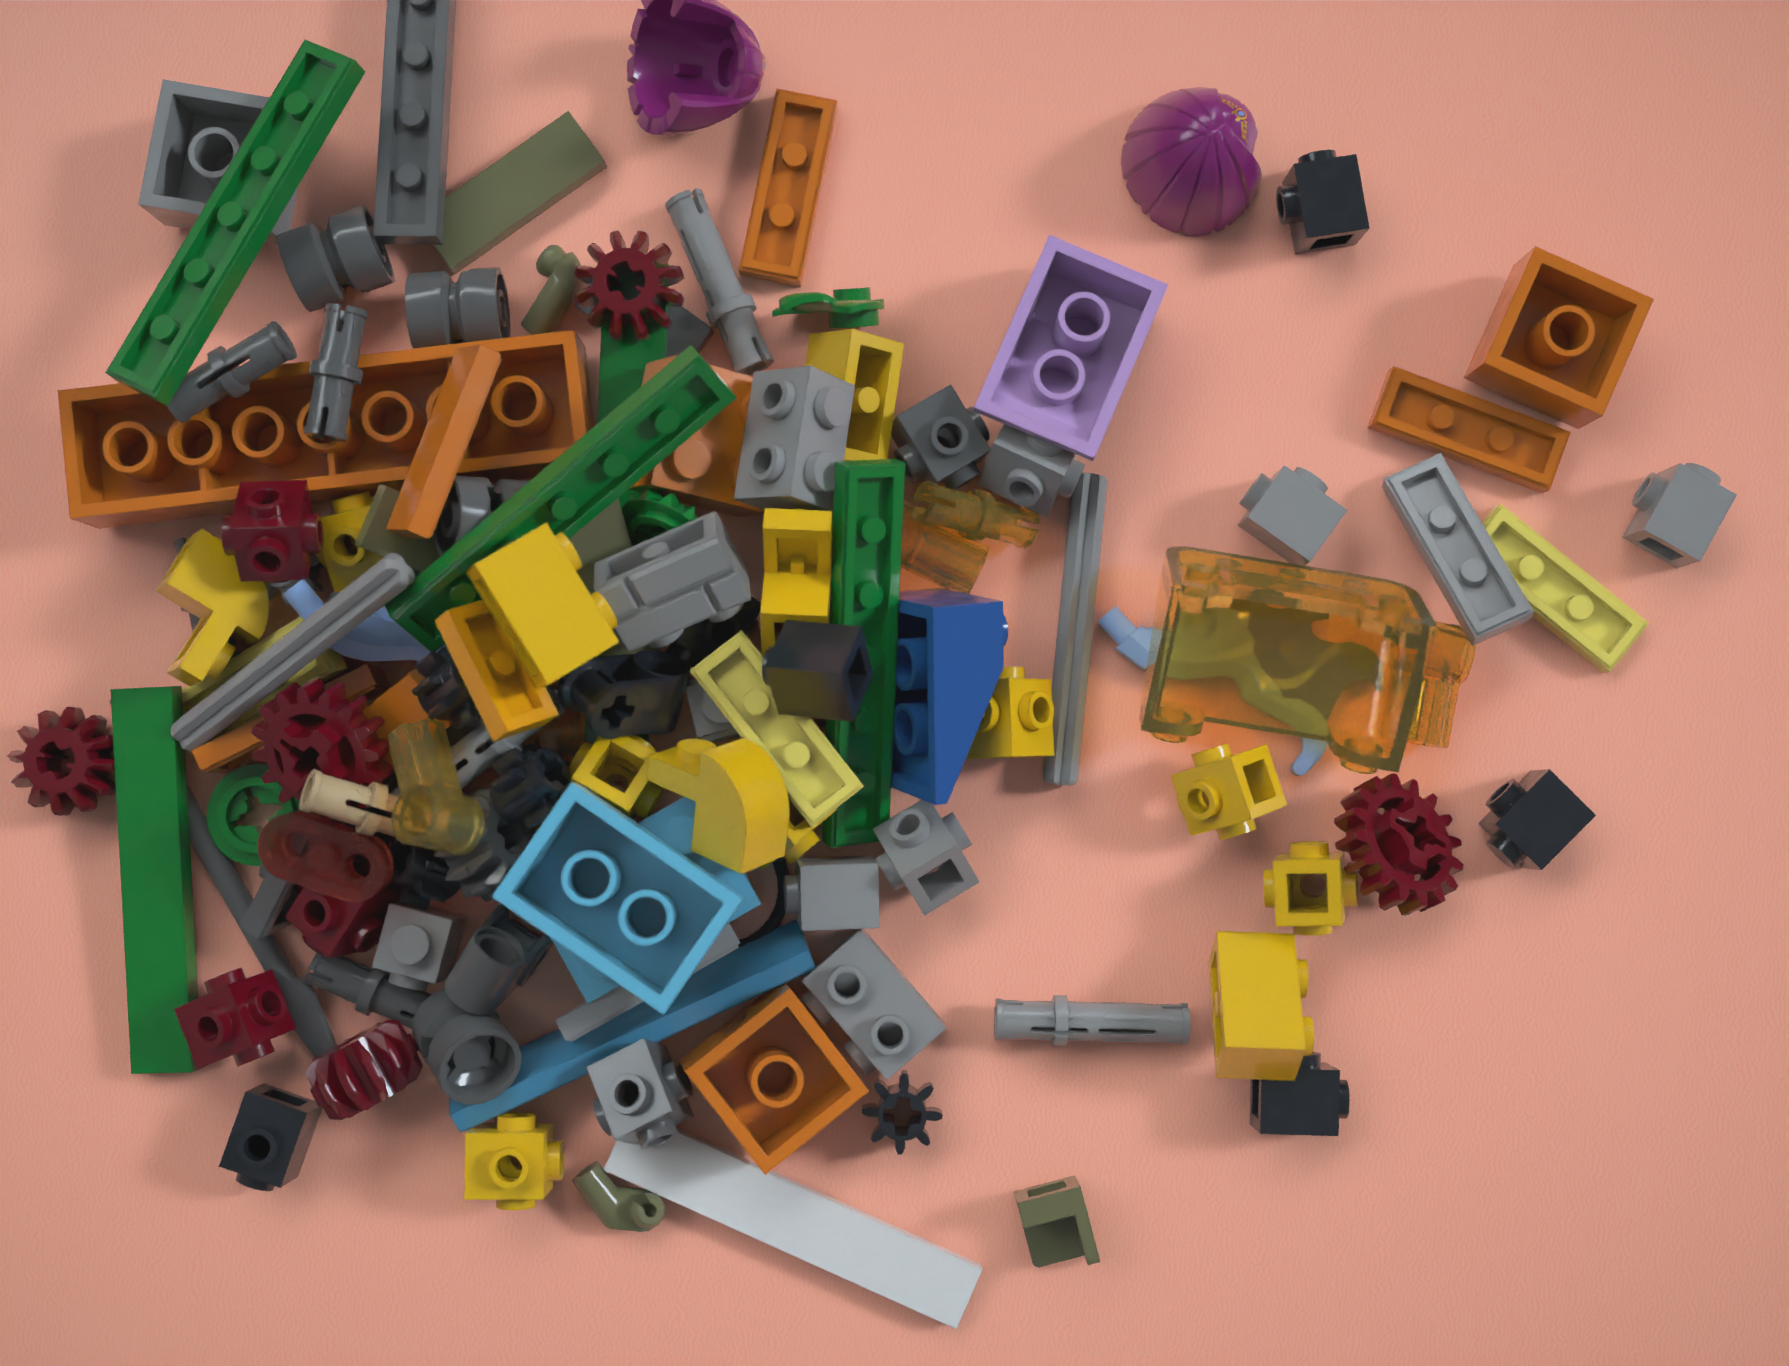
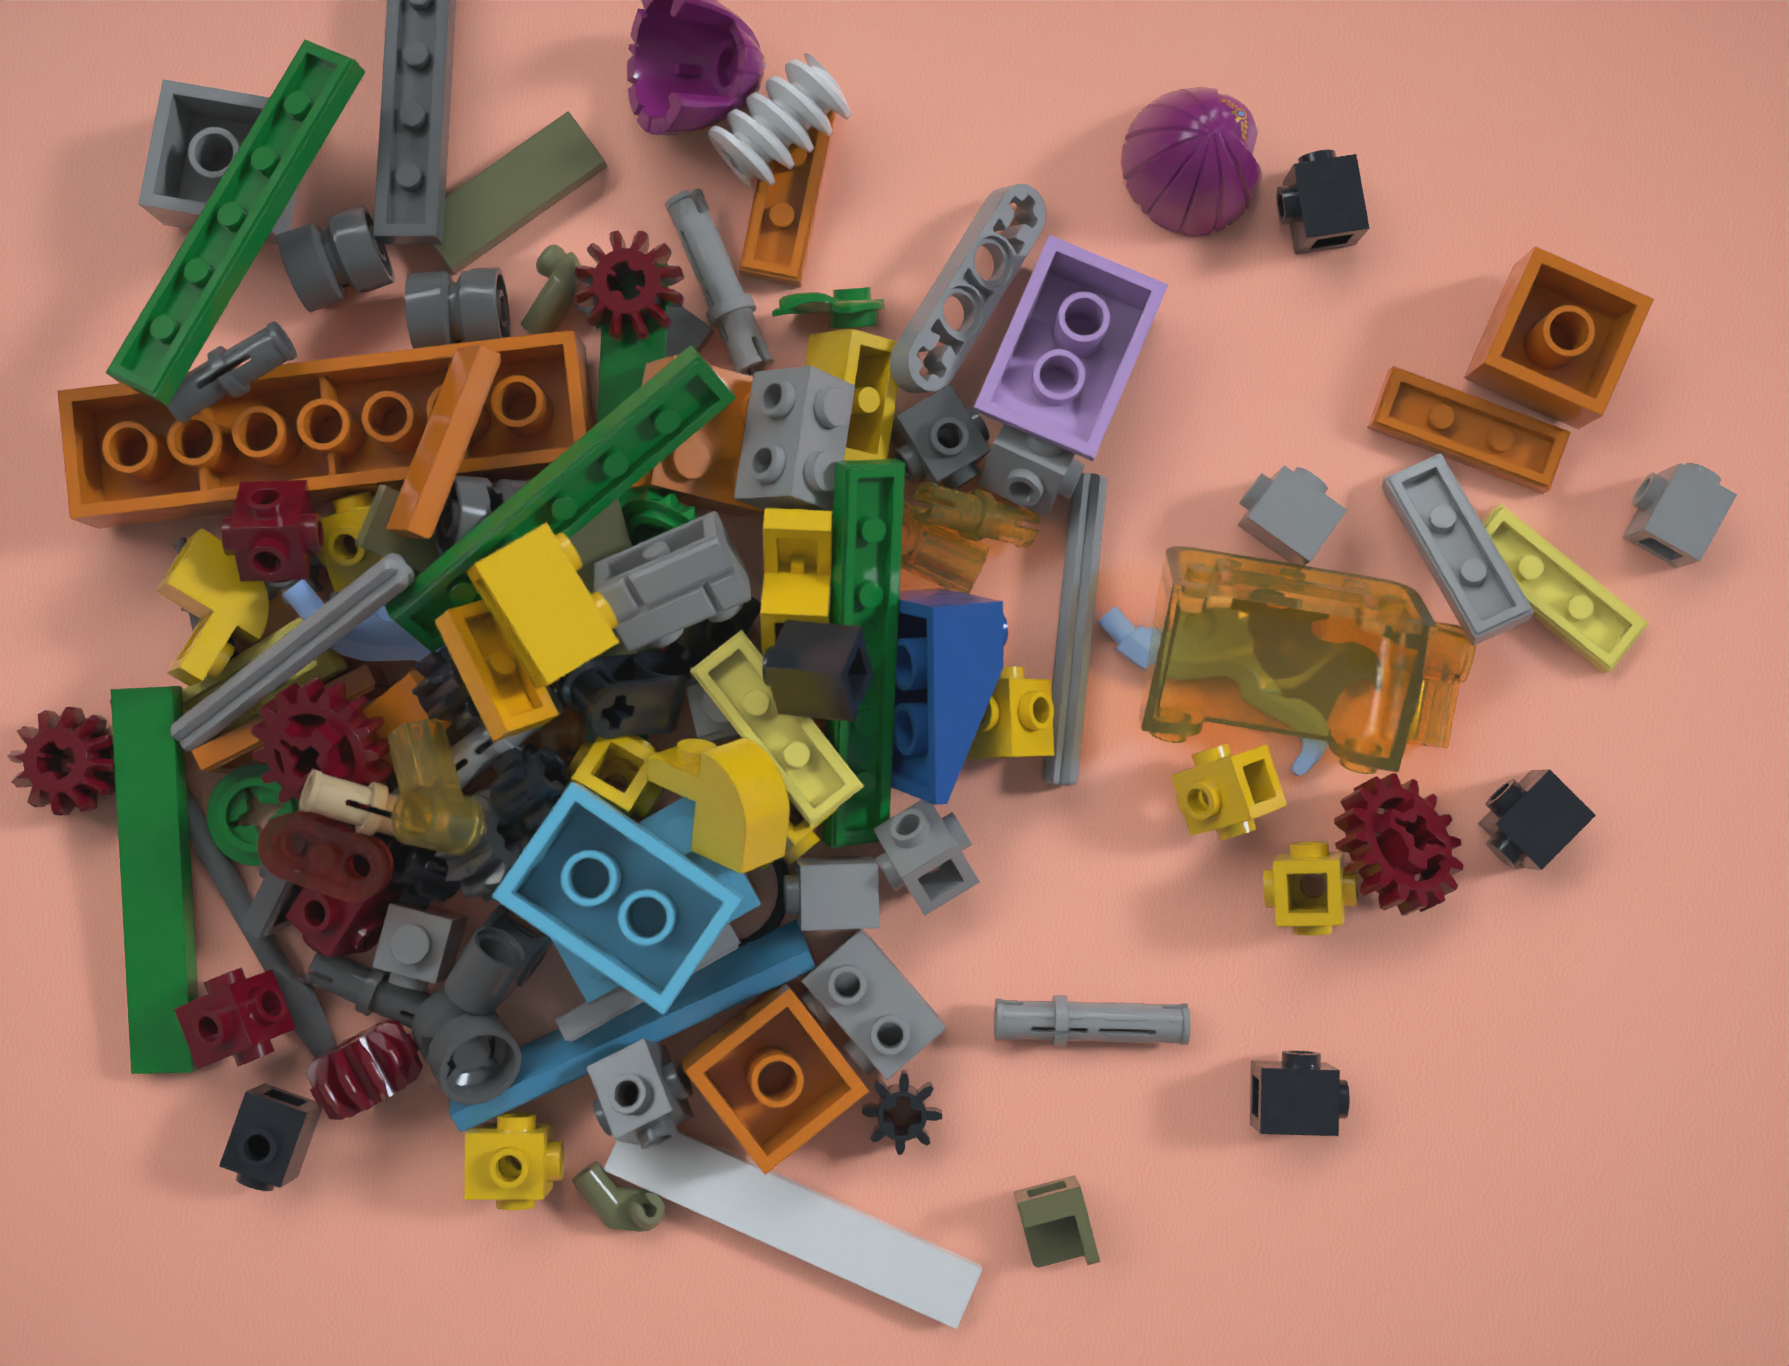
dark grey pin [303,303,368,442] -> none
yellow brick [1208,931,1314,1081] -> none
none -> white piece [708,53,852,188]
none -> light grey beam [890,183,1046,393]

